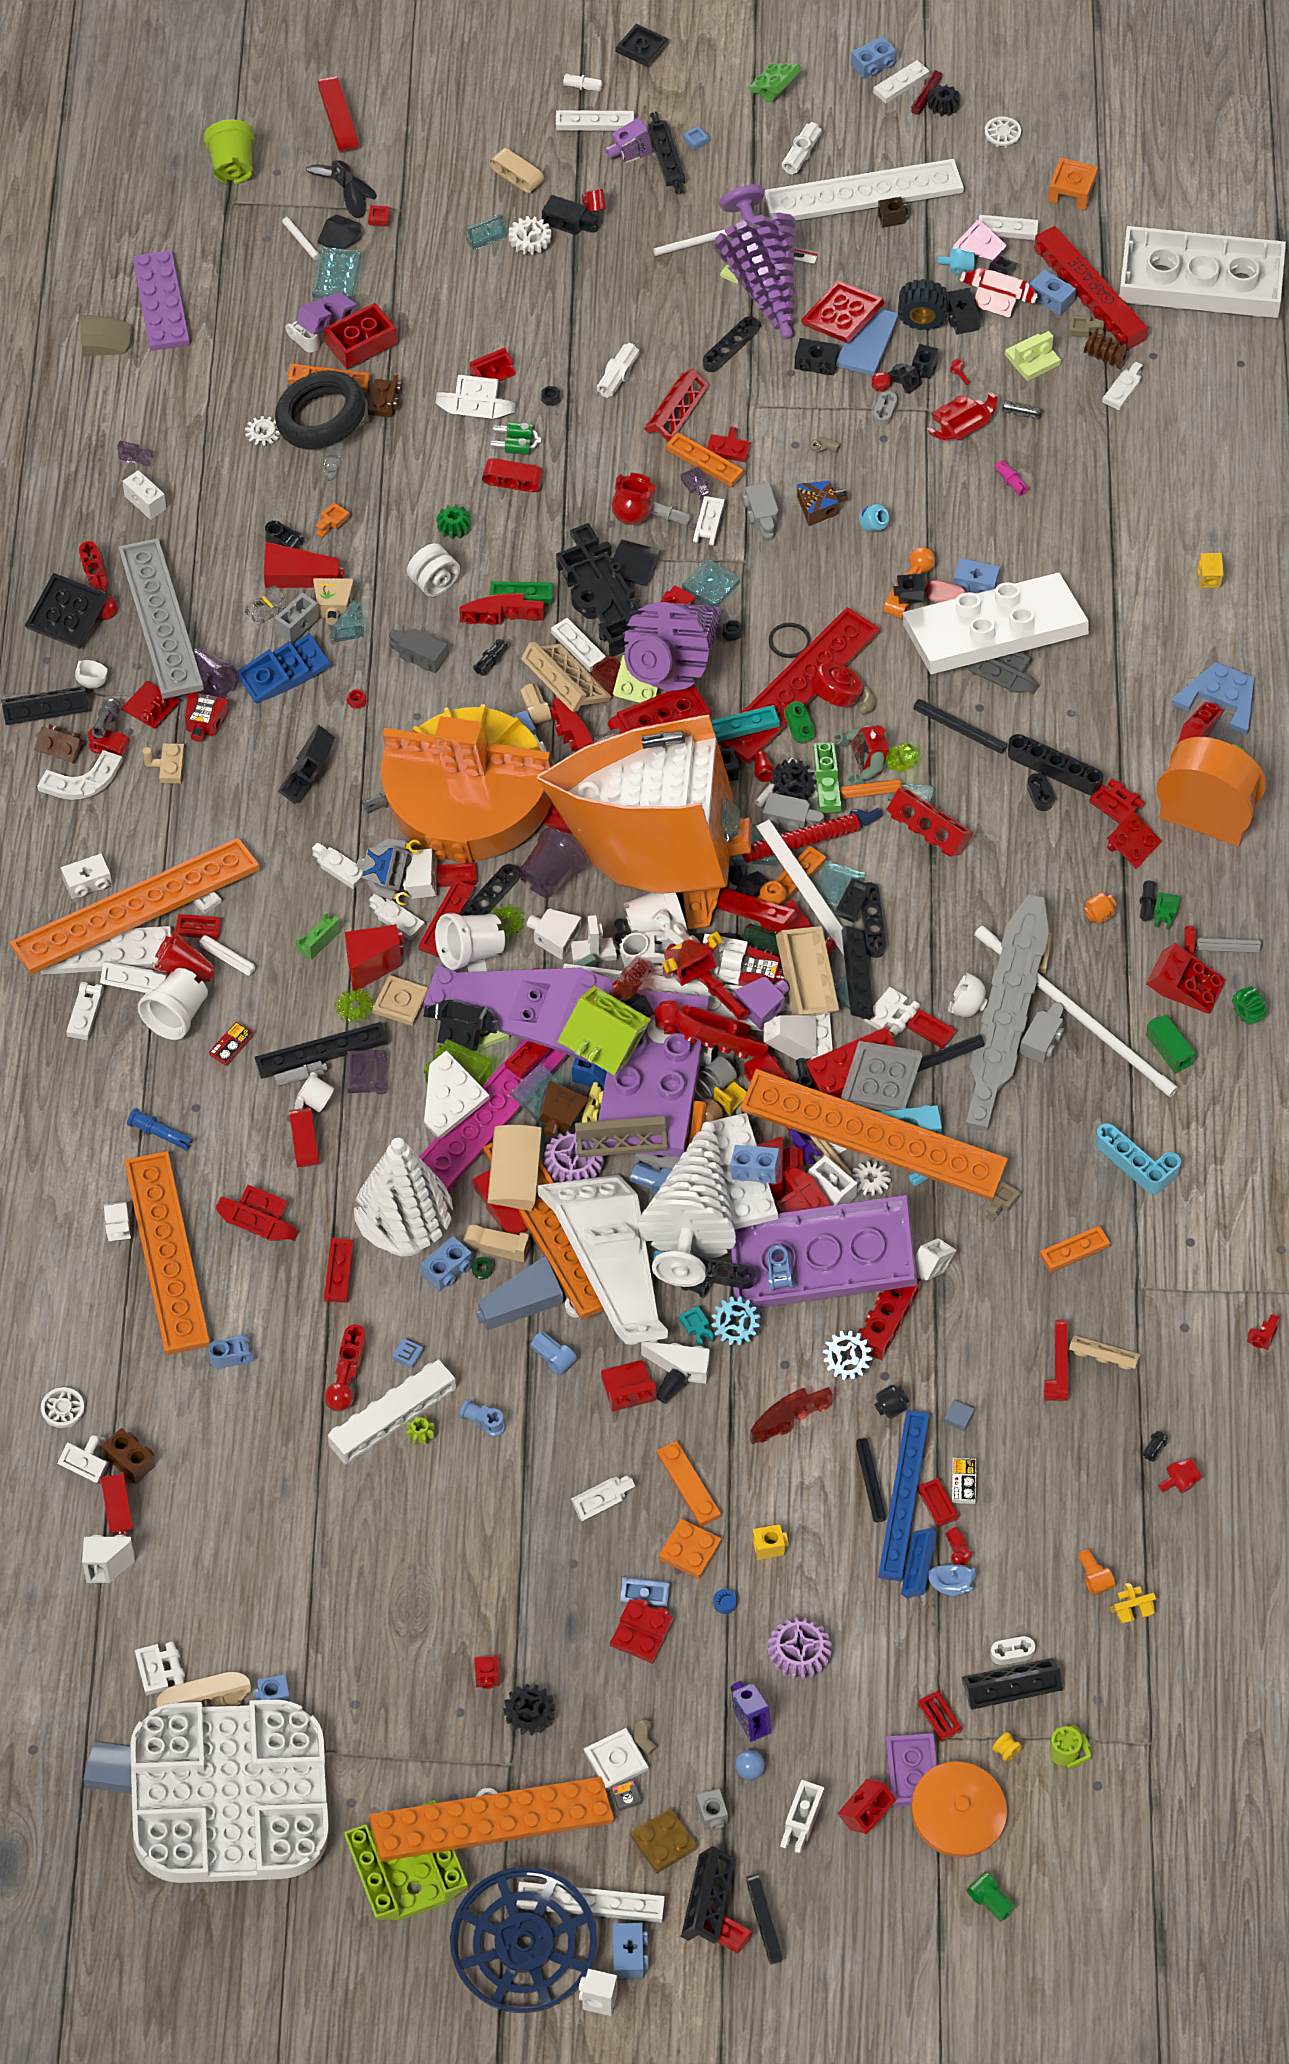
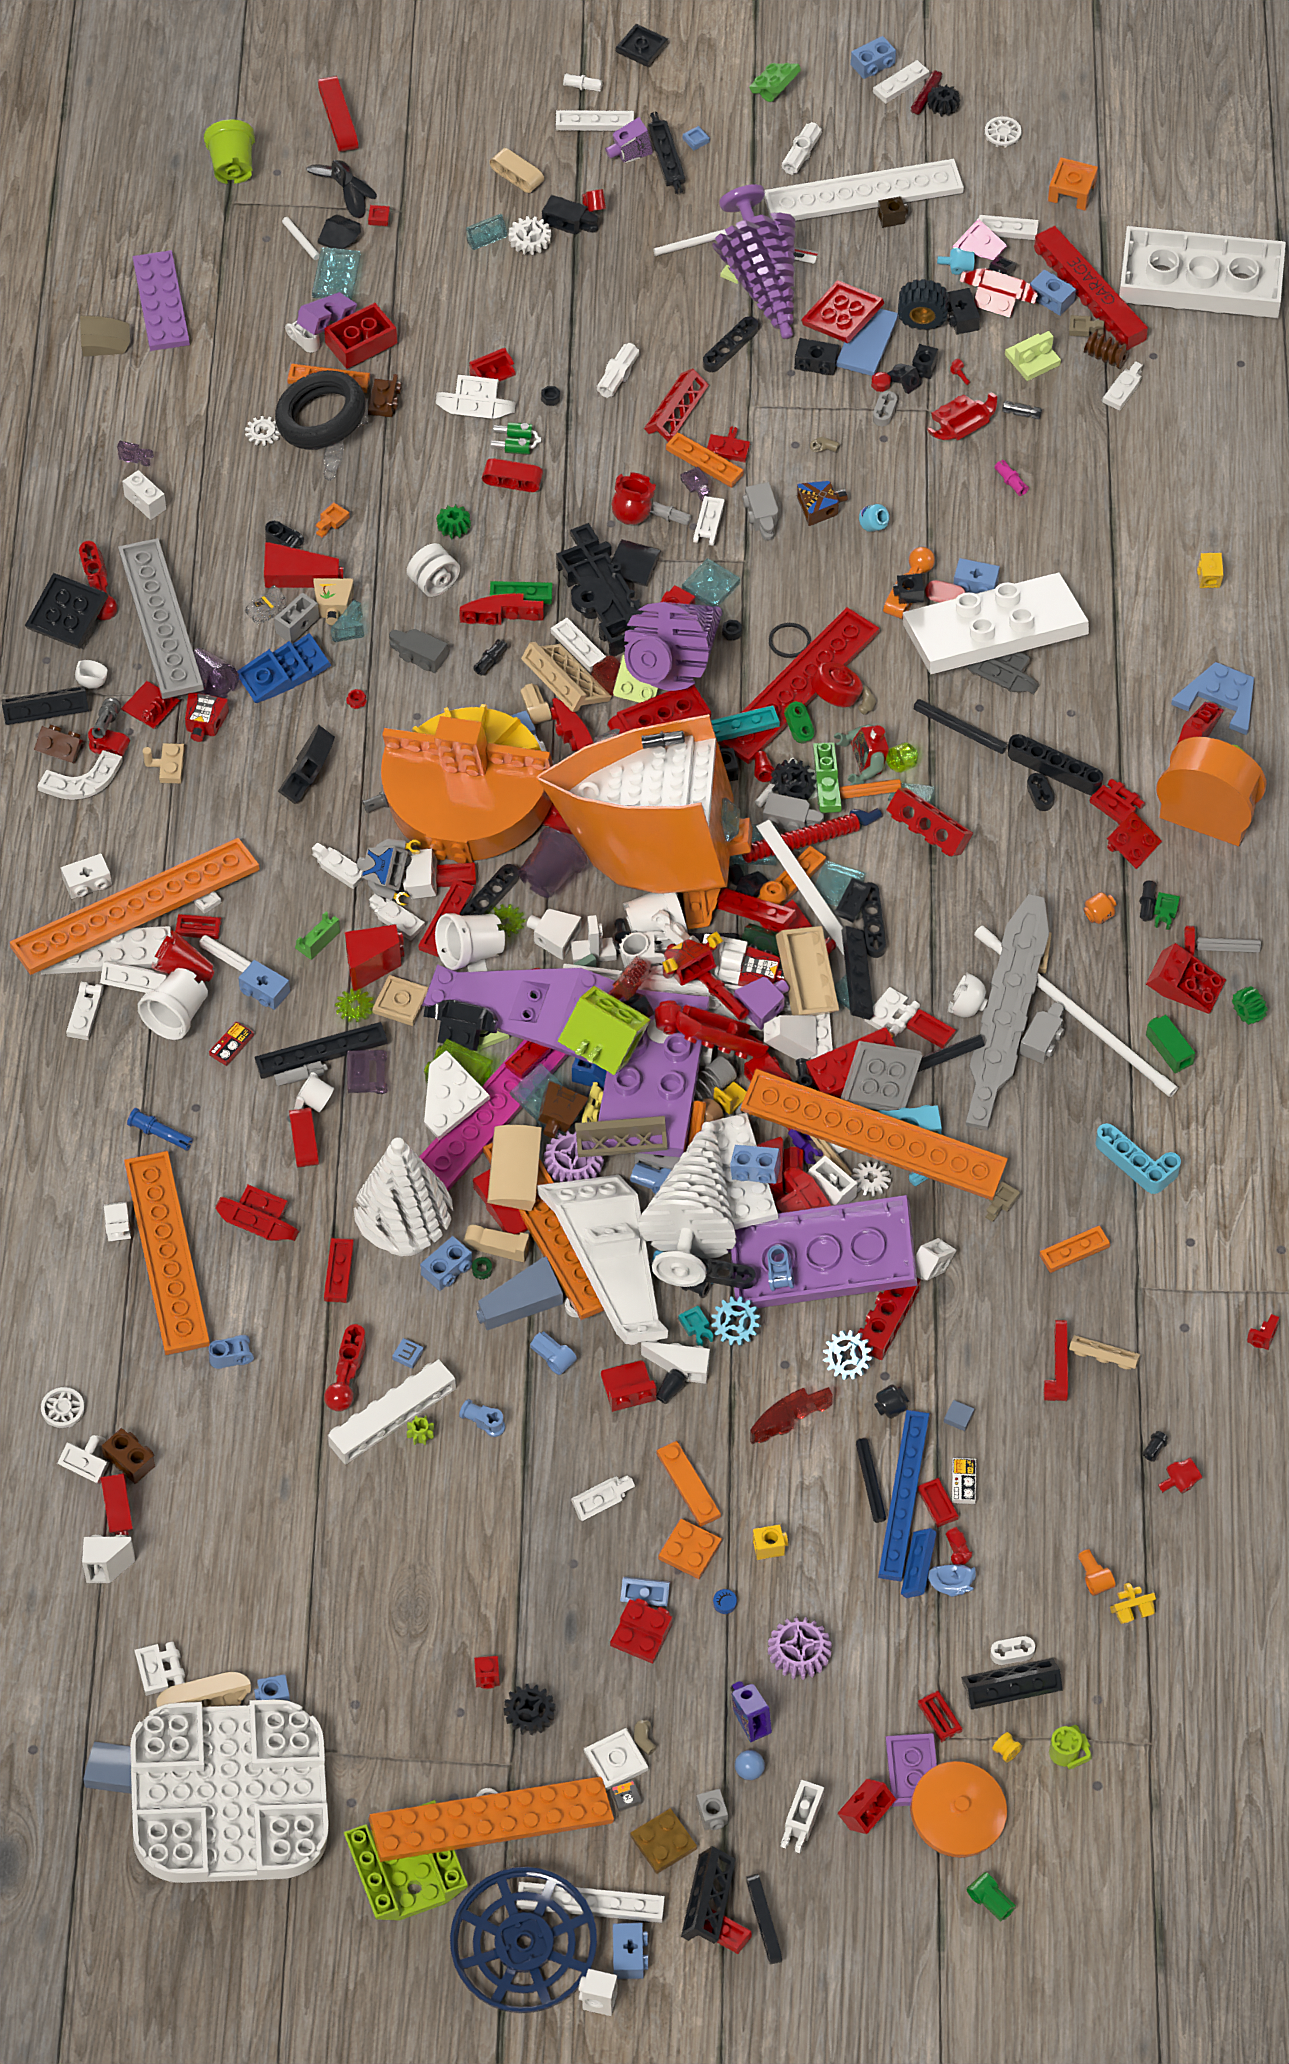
none -> medium blue brick [238,960,290,1010]

